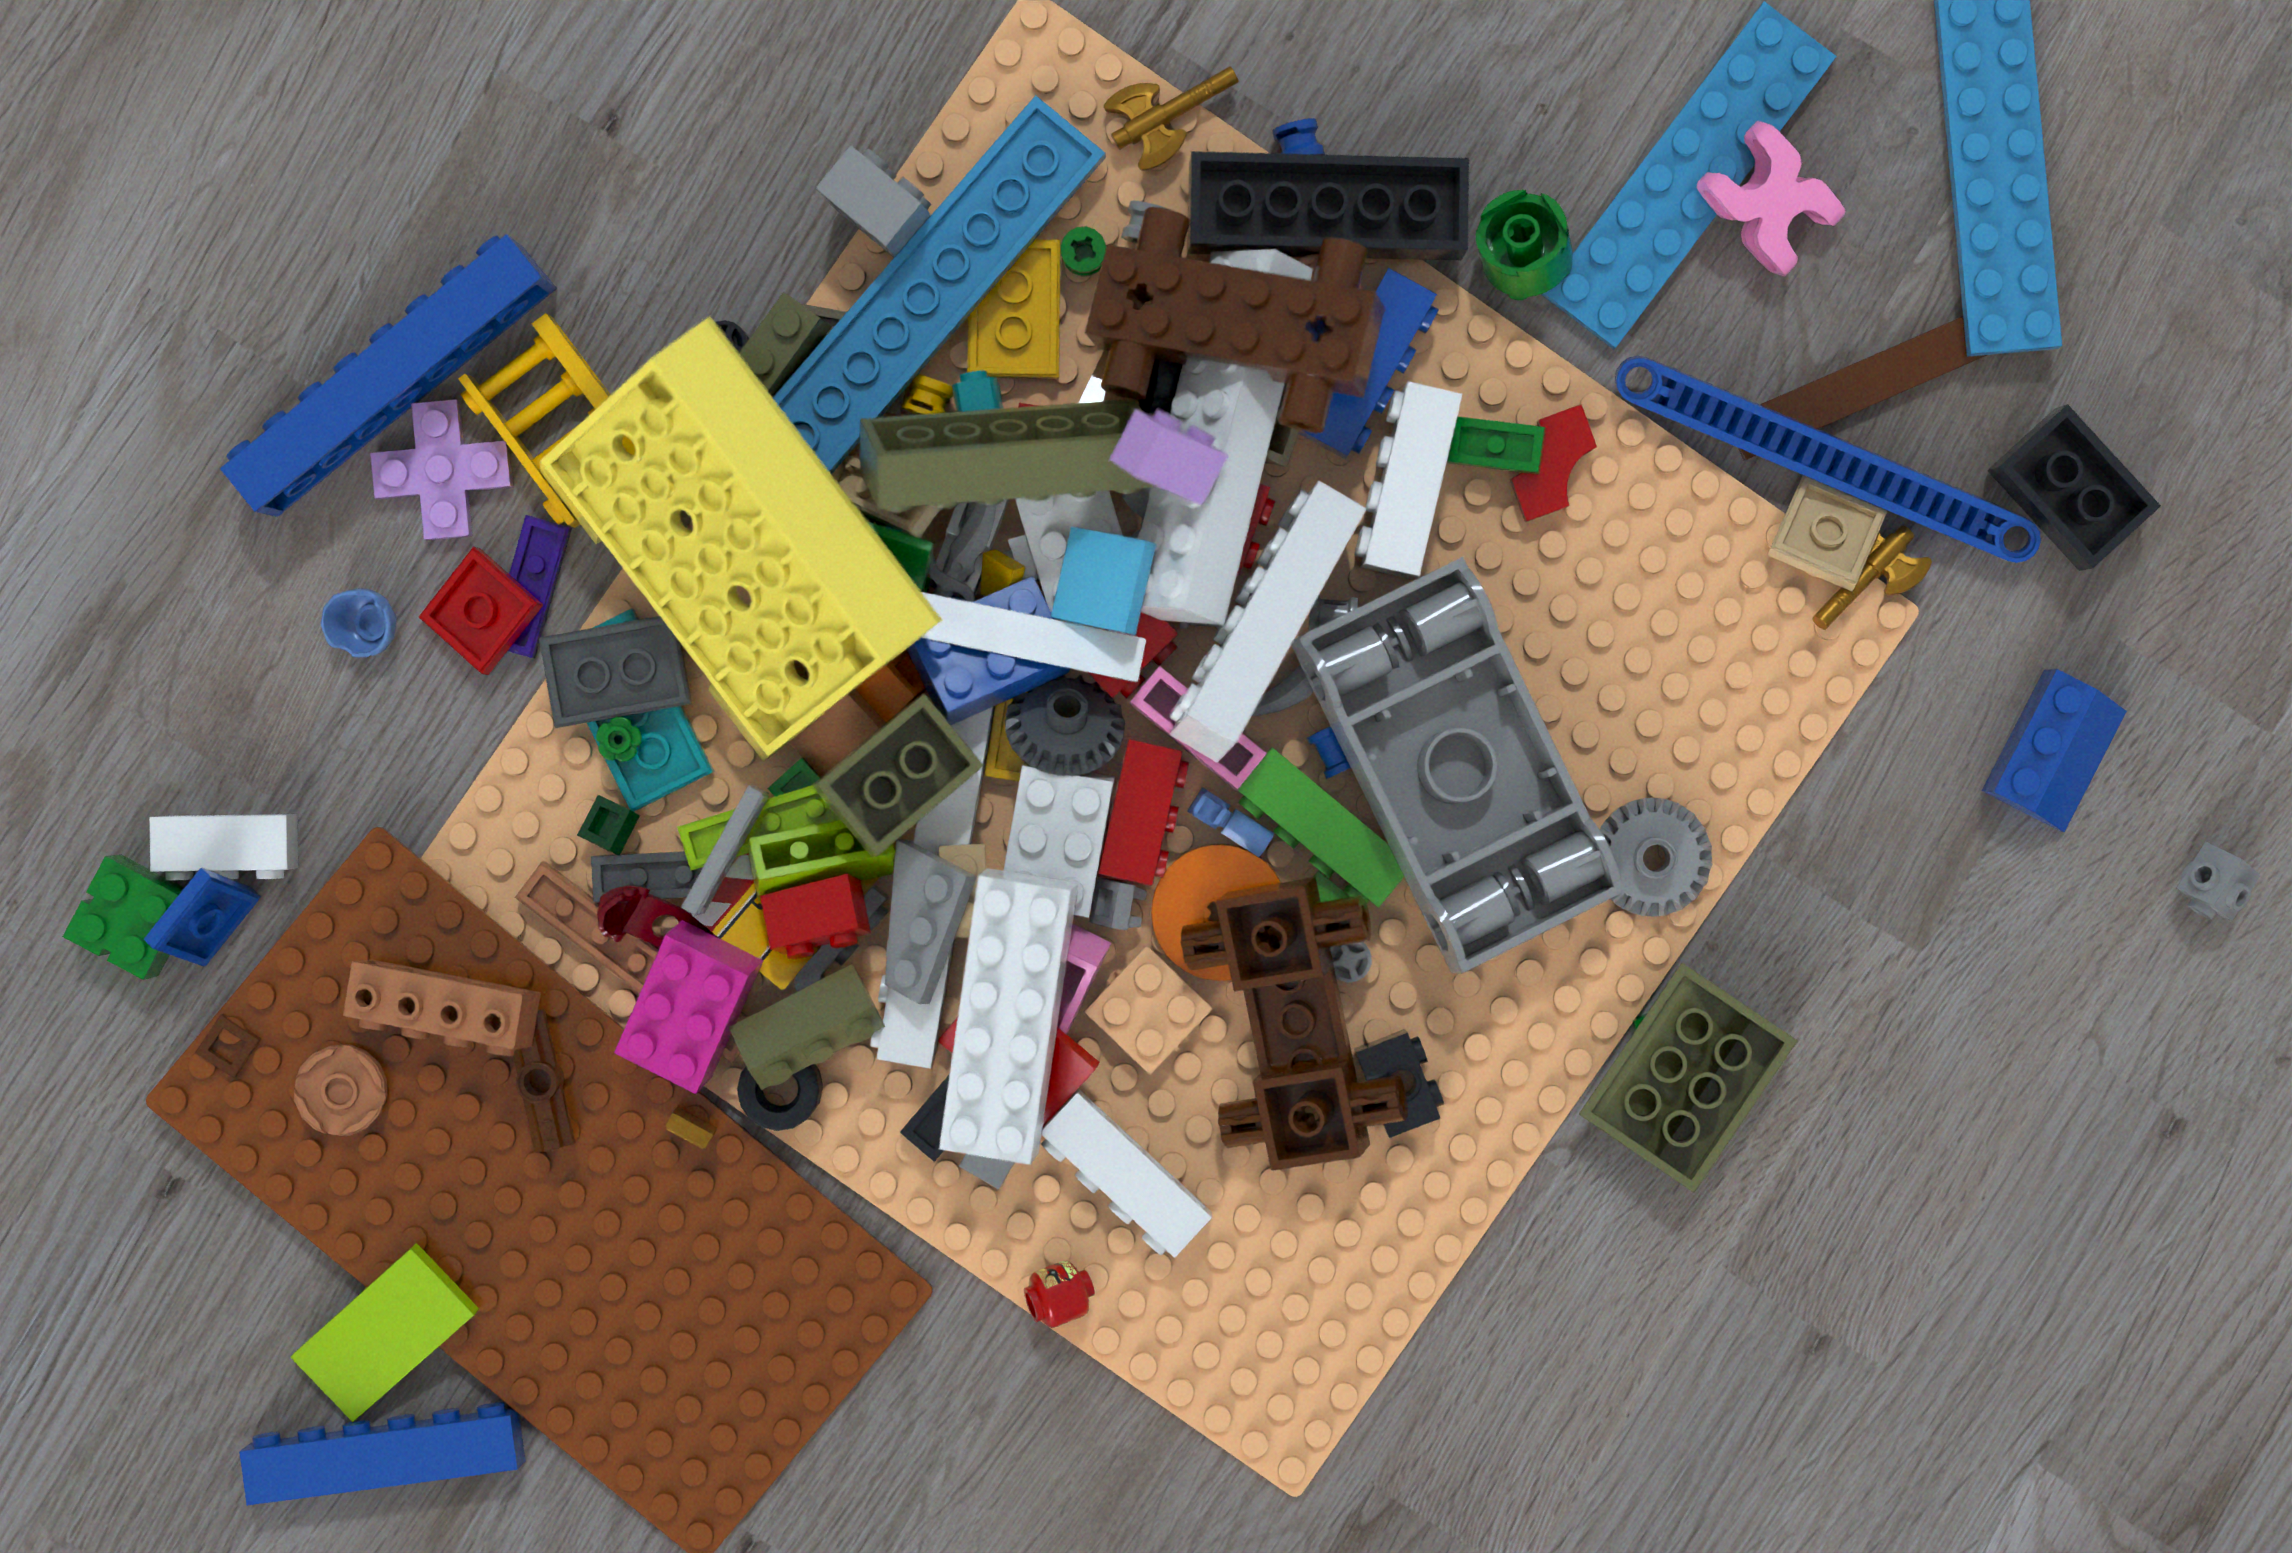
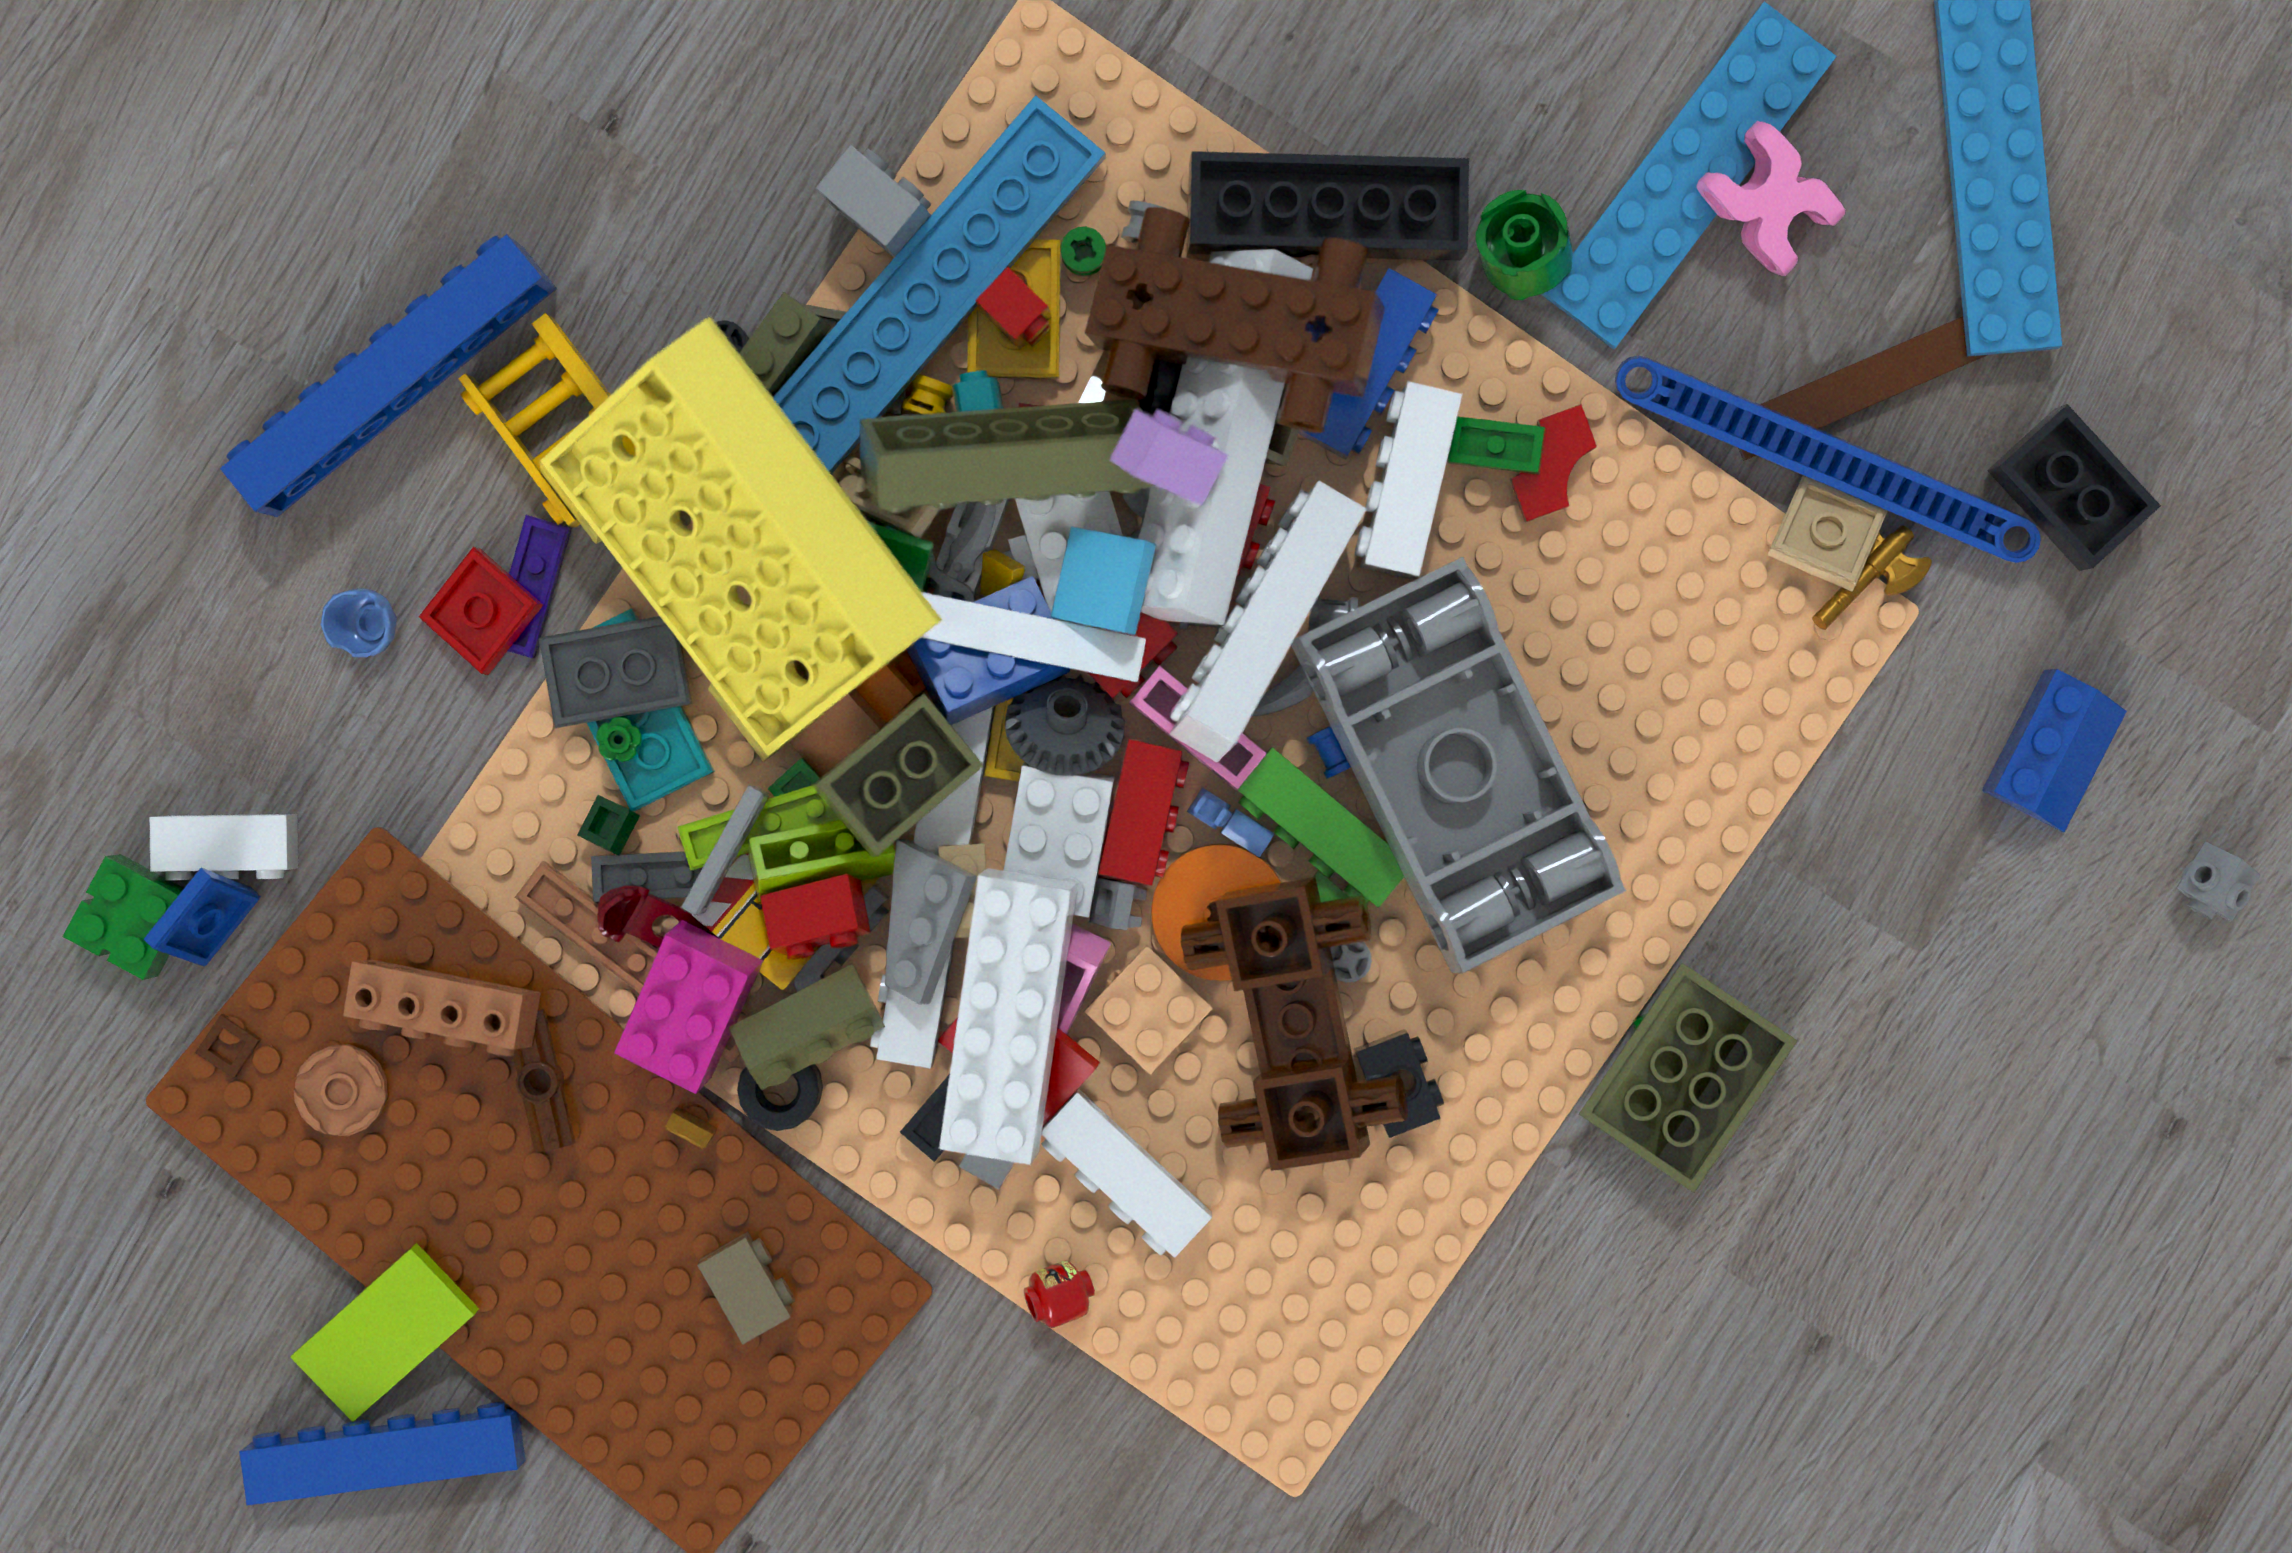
lavender plate [370,399,513,540] -> none
pearl gold piece [1104,66,1239,171] -> none
blue wheel [1272,118,1325,155] -> none
light grey gear [1600,798,1713,916] -> none
none -> dark tan brick [697,1231,795,1344]
none -> red brick [975,267,1052,349]

